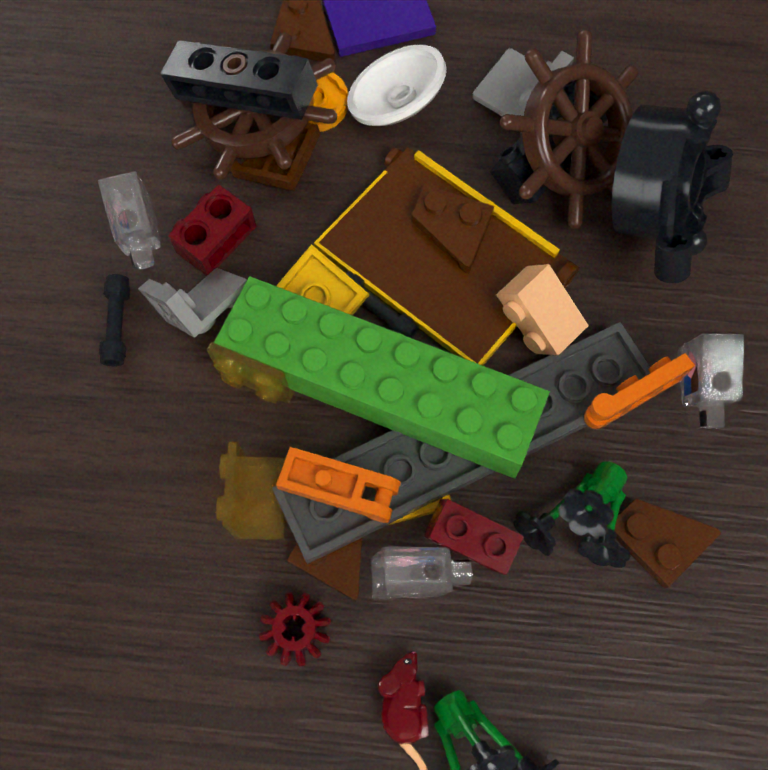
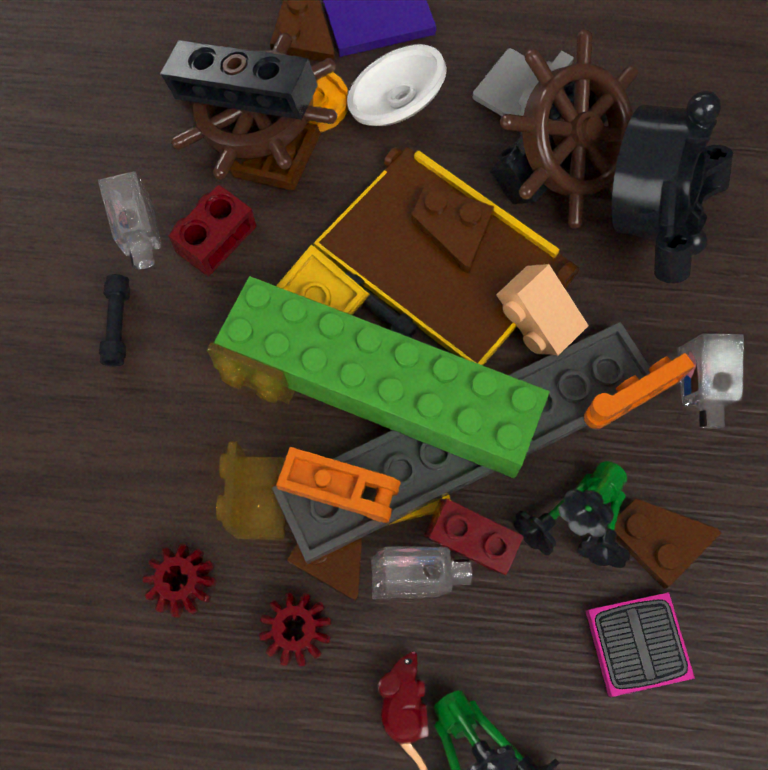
light grey bracket [138,268,247,338] -> none
none -> dark red gear [142,544,217,618]
none -> tile [586,592,695,697]

